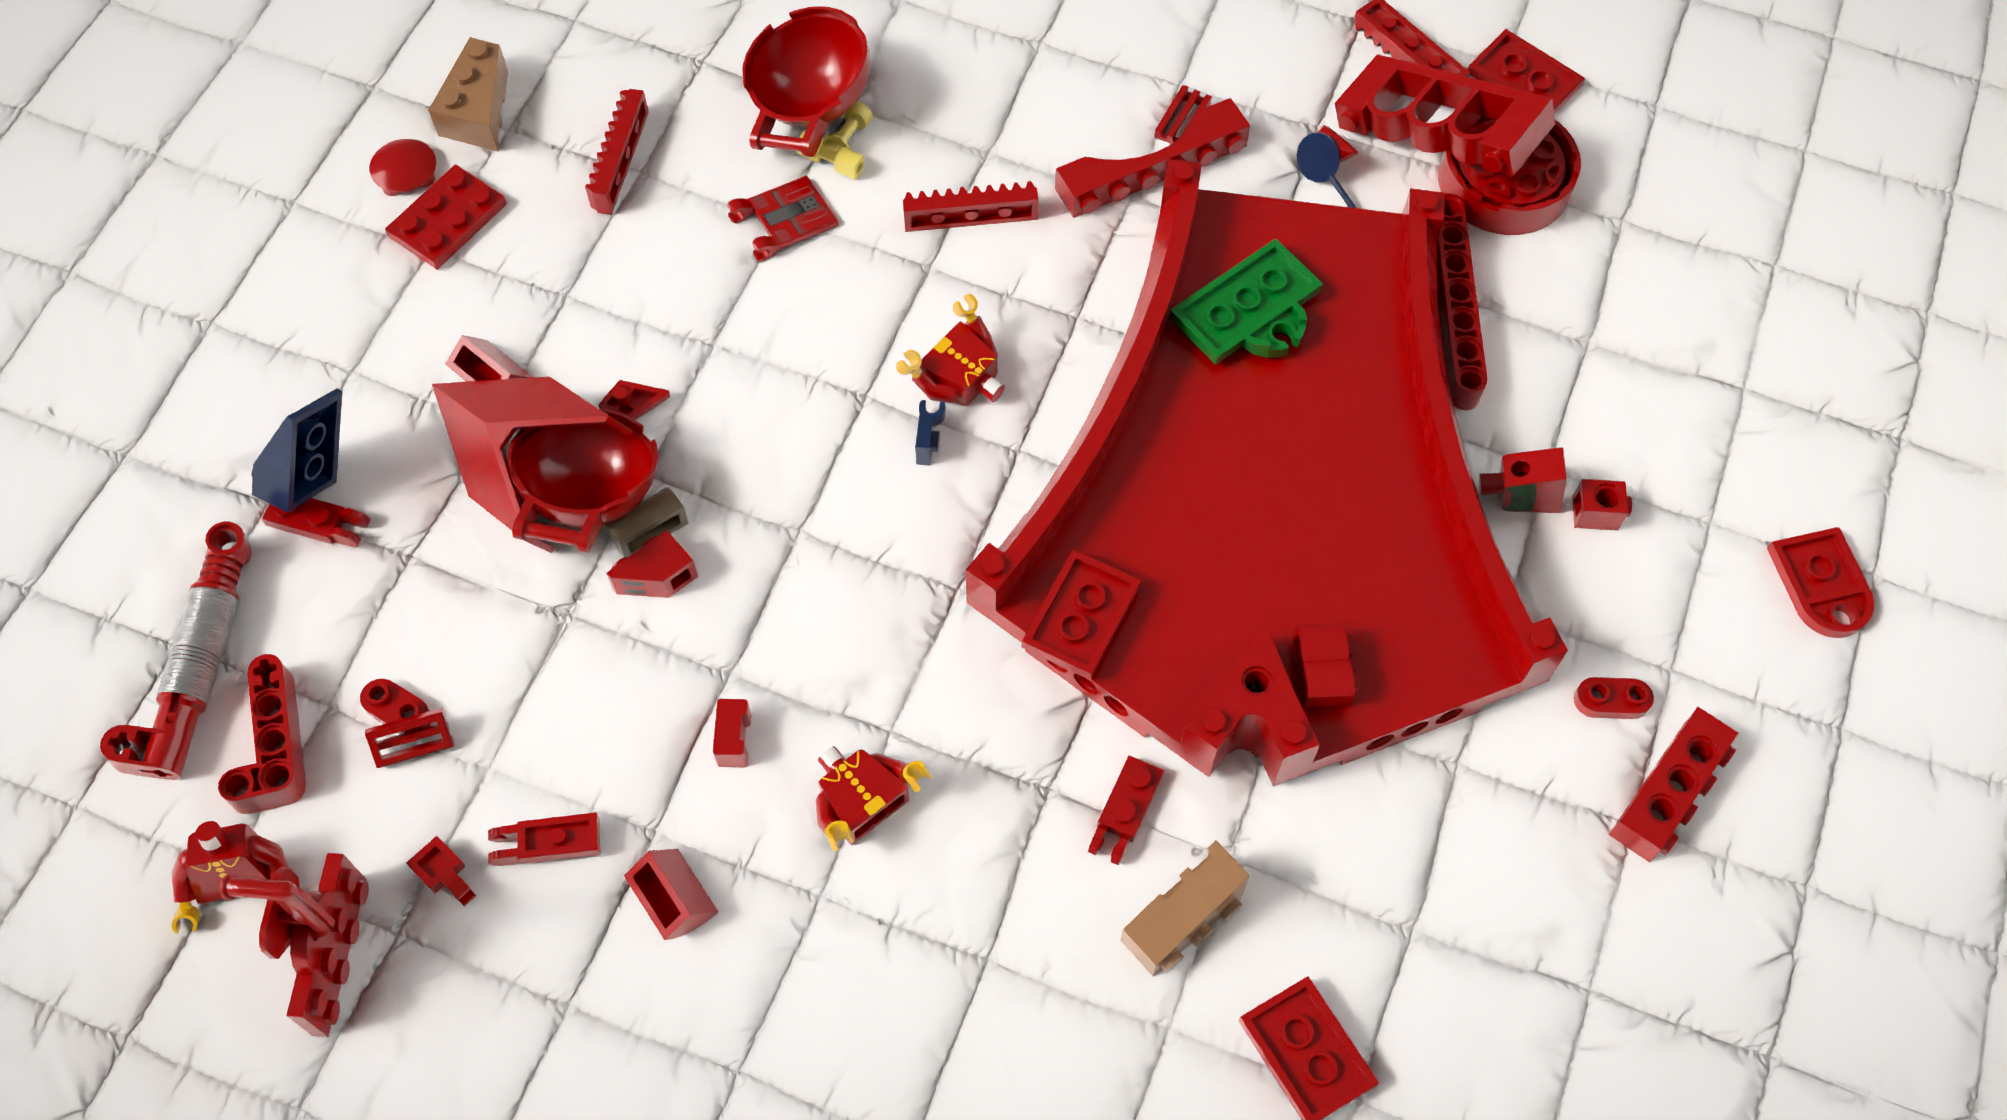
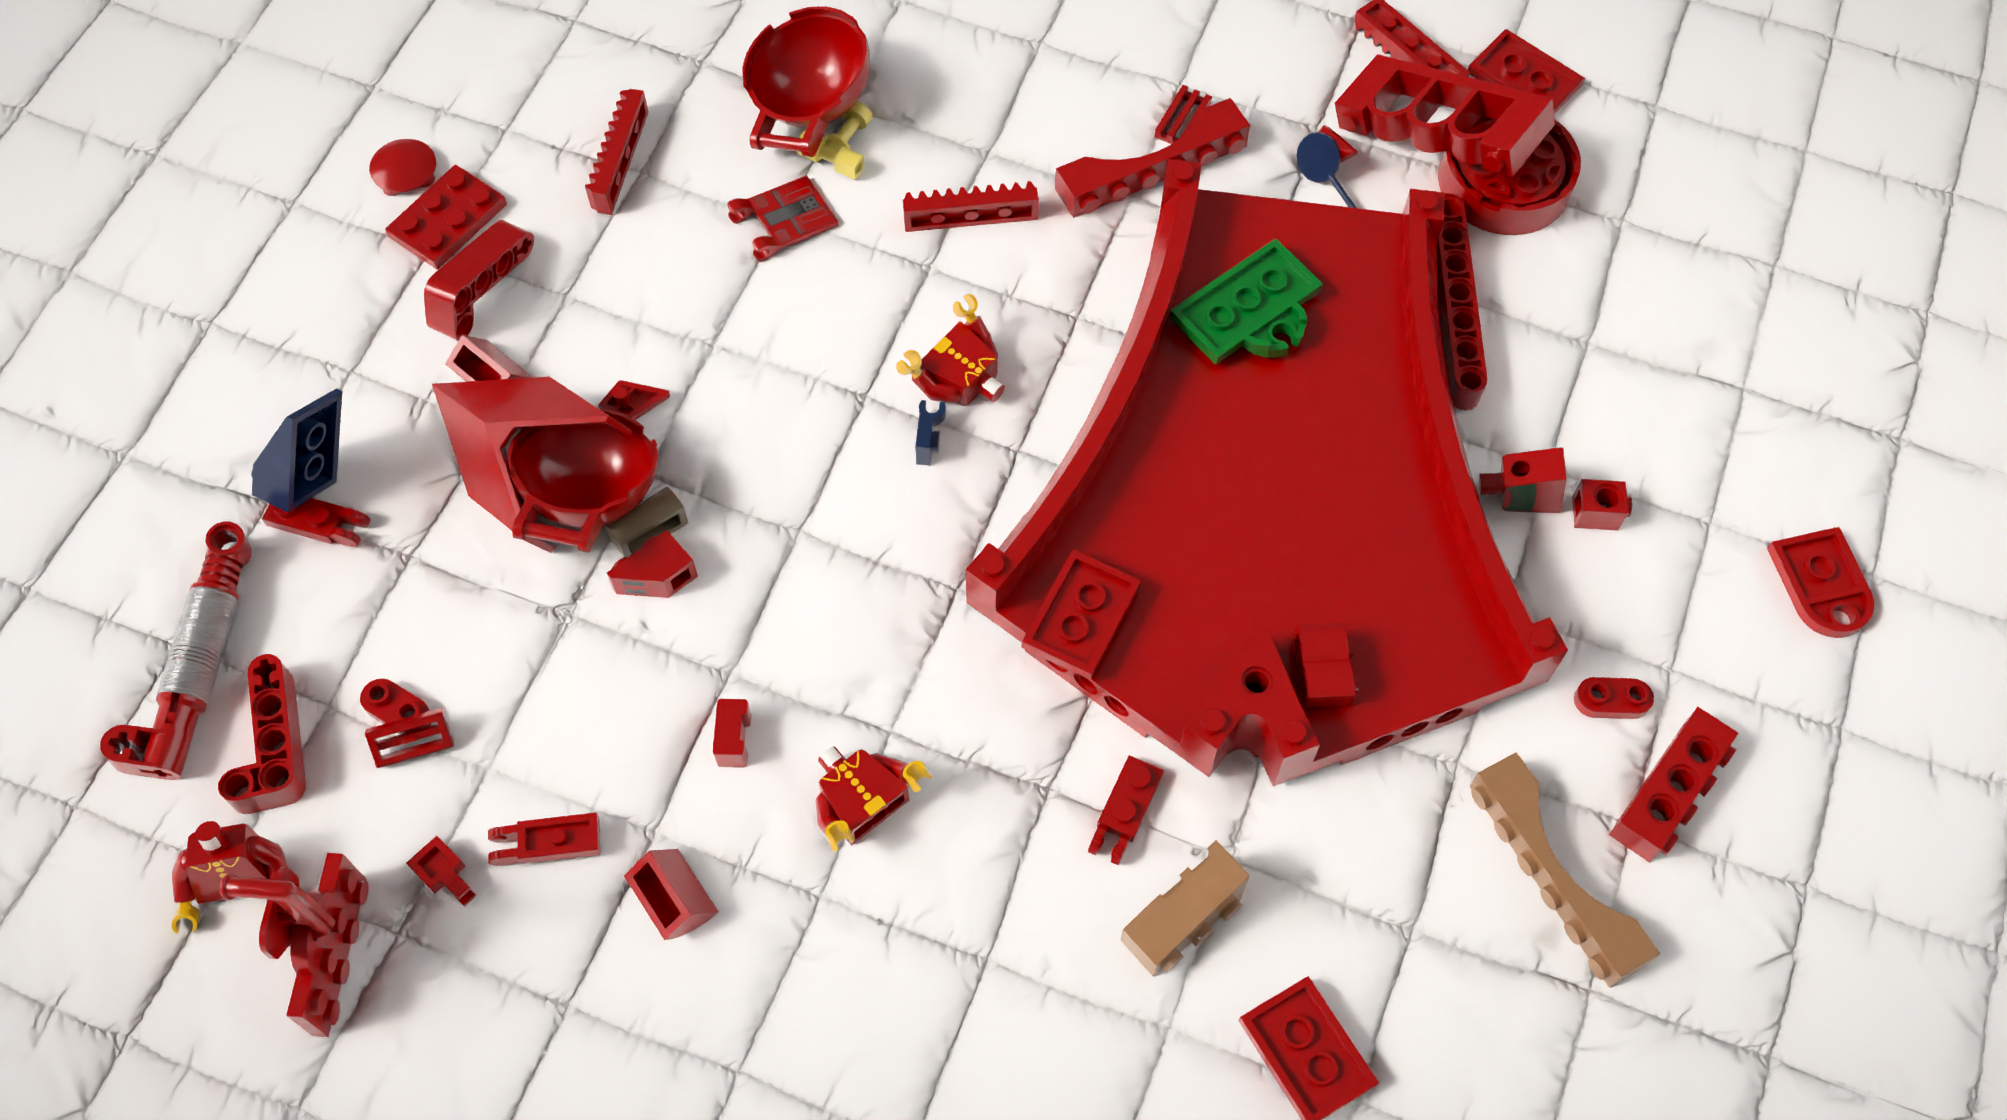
medium nougat wedge [428,37,508,152] -> none
none -> red beam [424,220,534,341]
none -> medium nougat arch [1469,752,1660,988]

